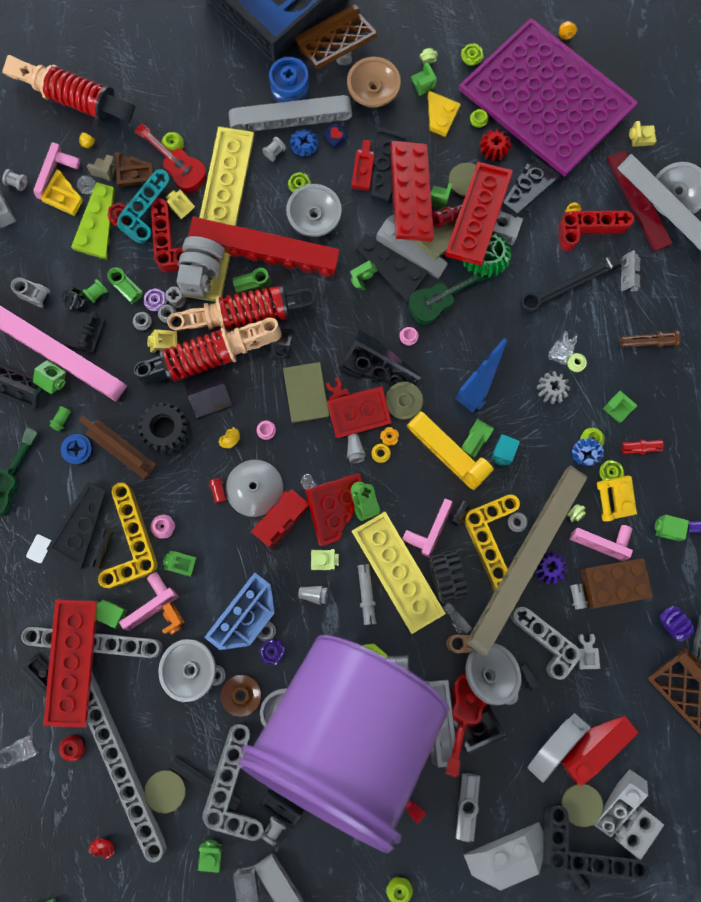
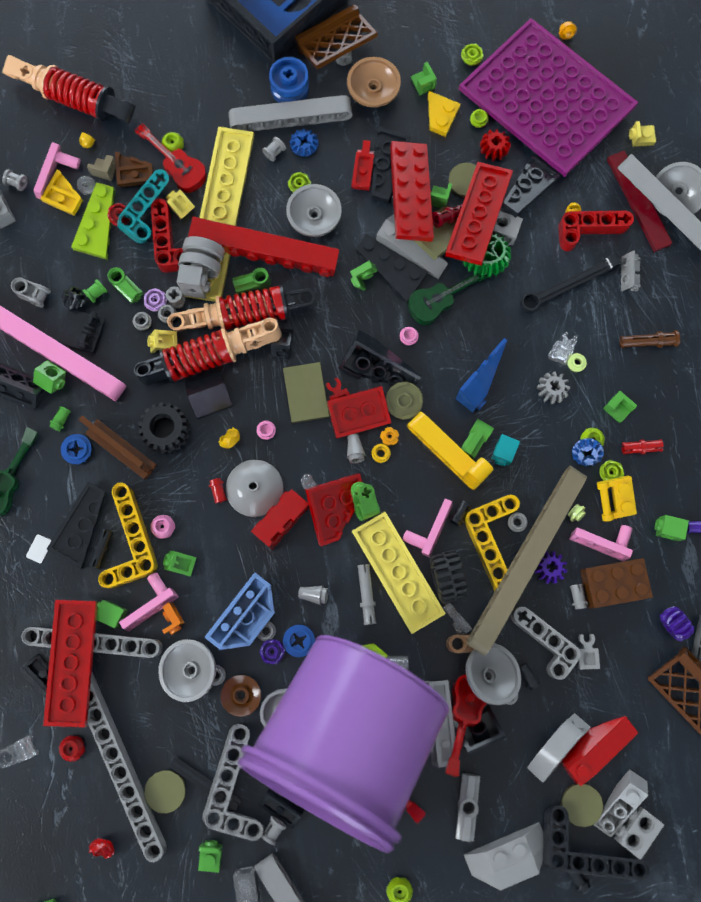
yellowish green bracket [311,549,339,570] -> none
clear blue tile [323,123,348,148] -> none
yellowish green plate [420,48,438,64] -> none
none -> blue gear [283,625,315,657]

